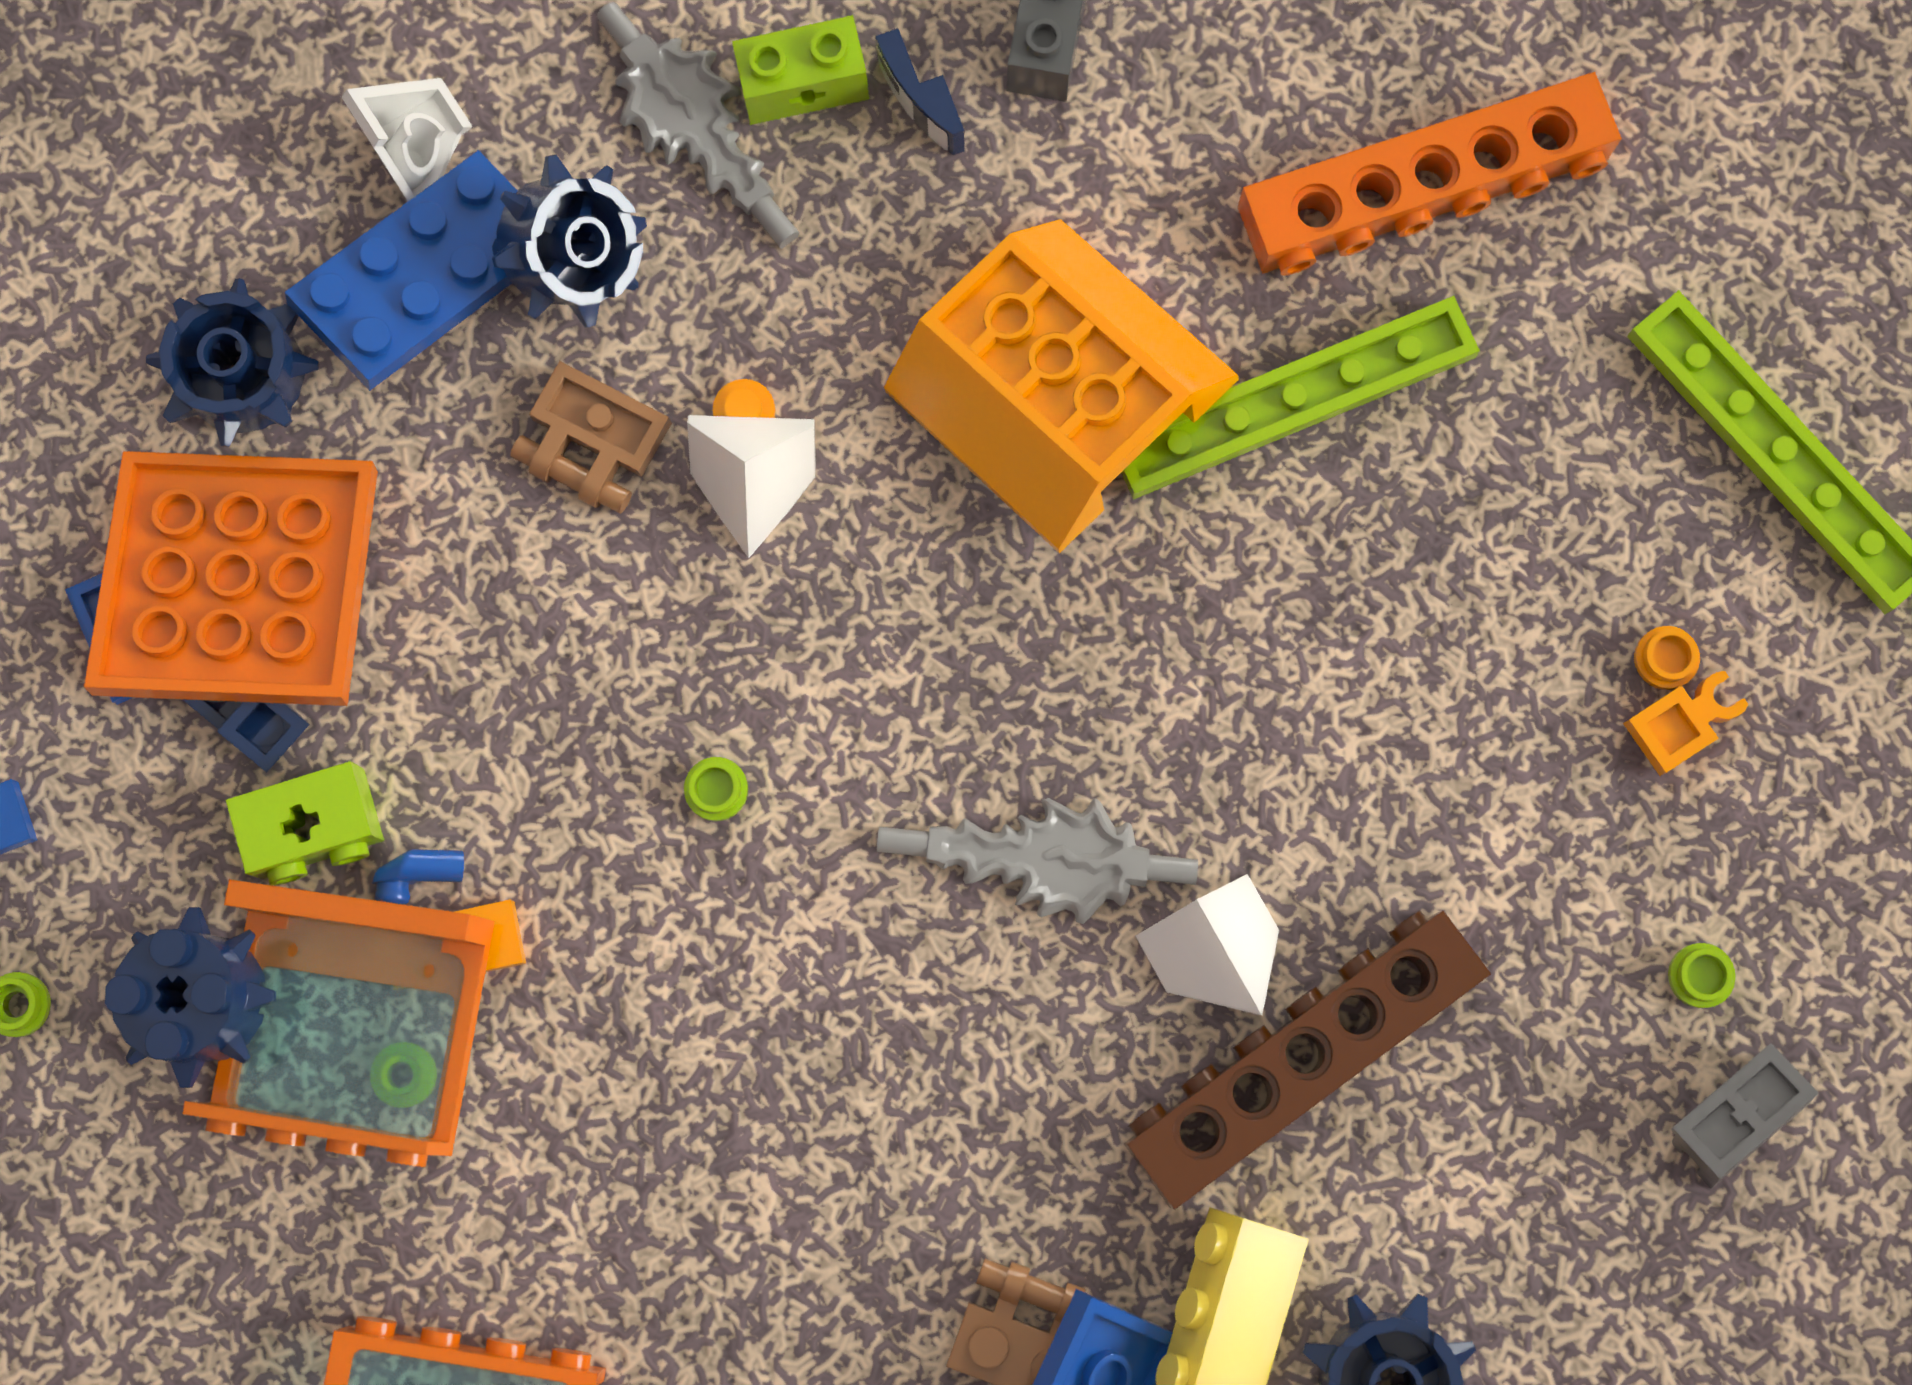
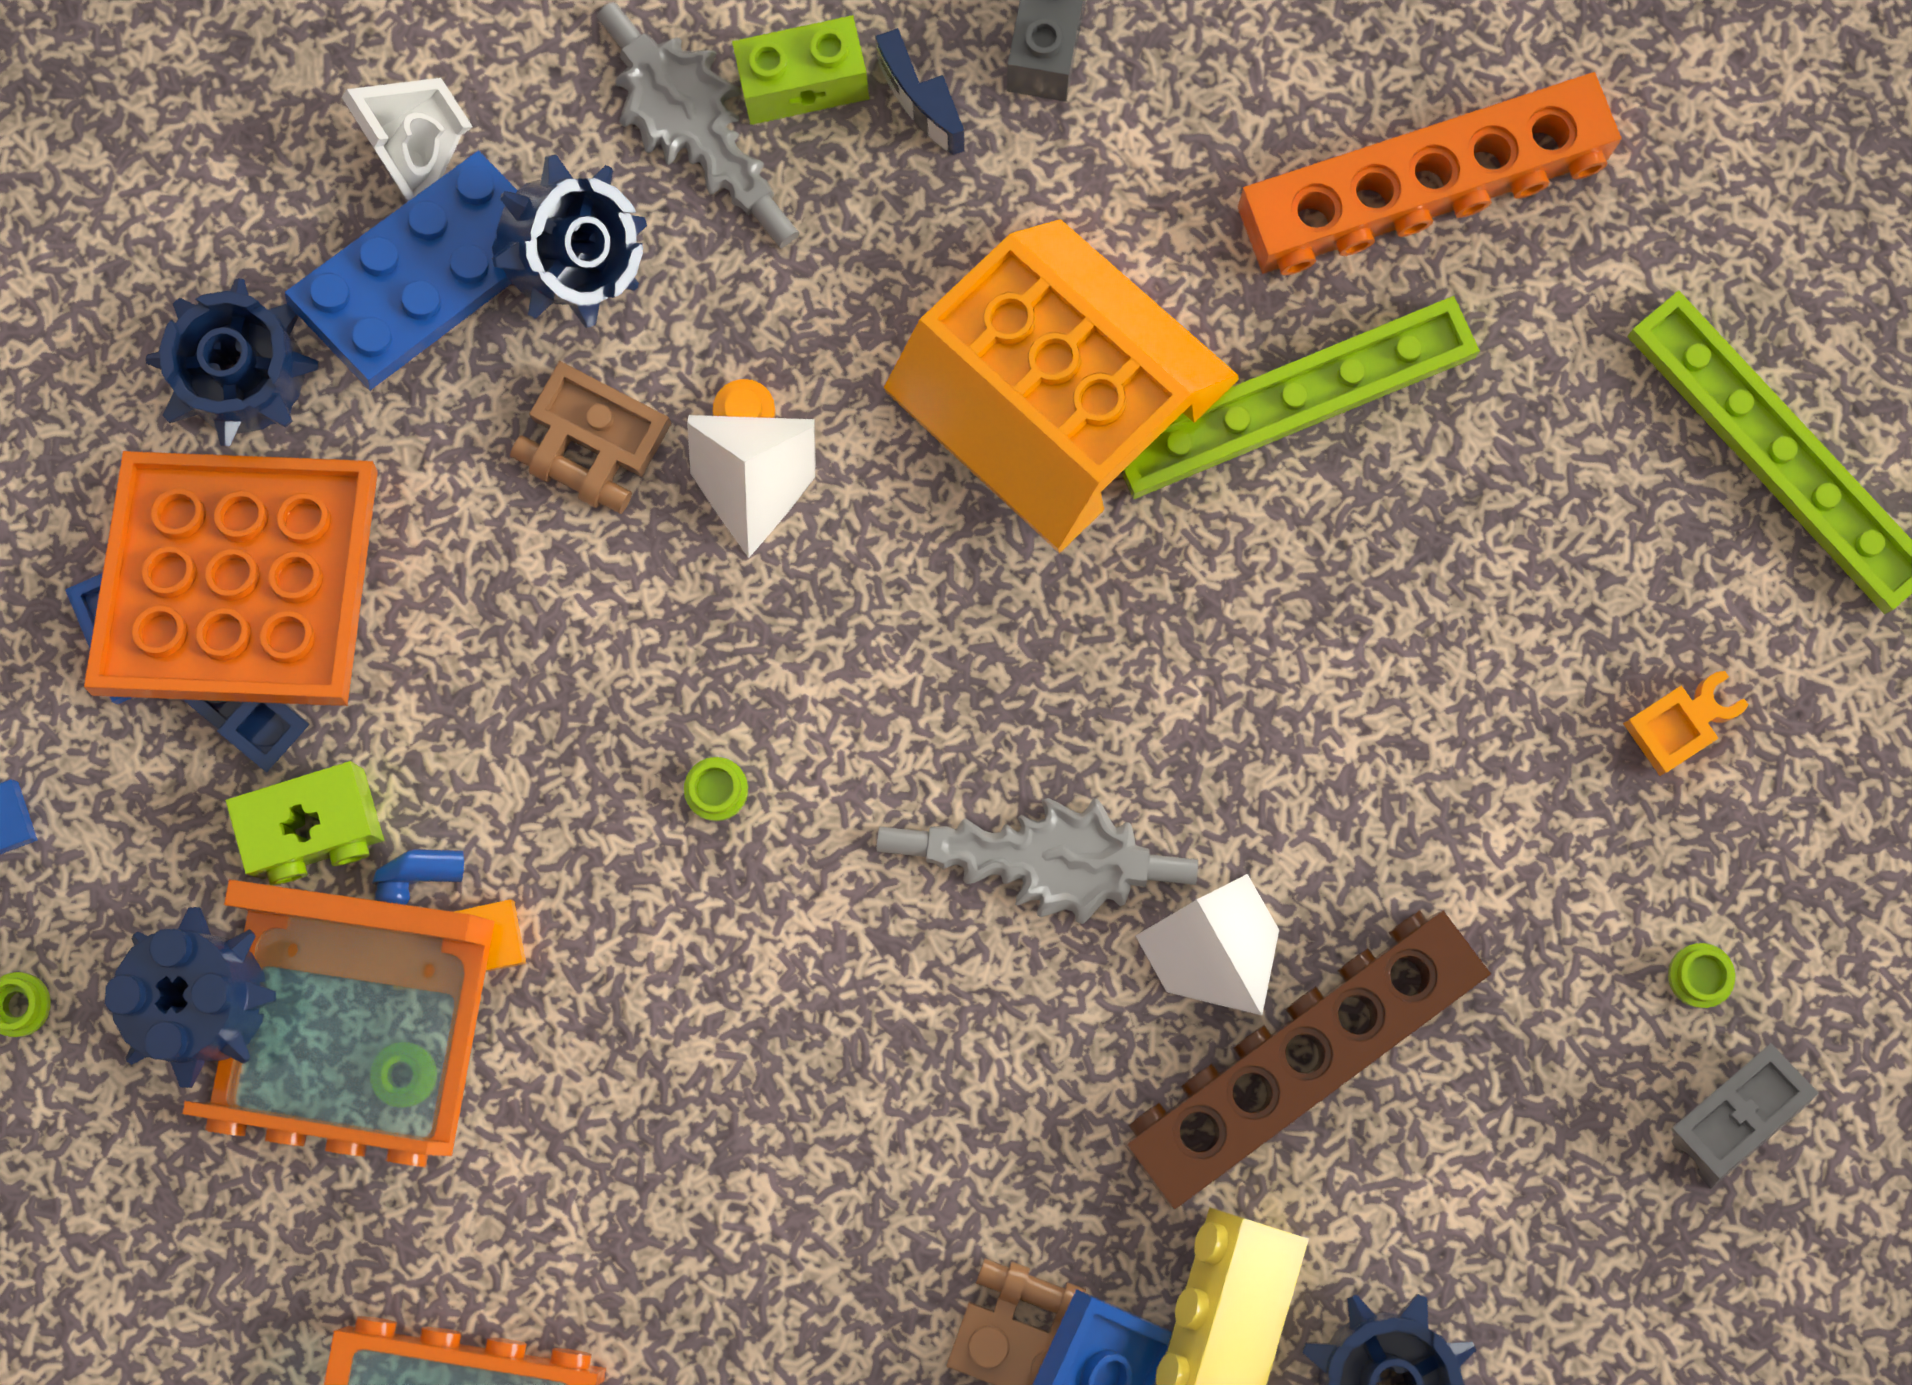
light orange plate [1634,626,1700,690] -> none

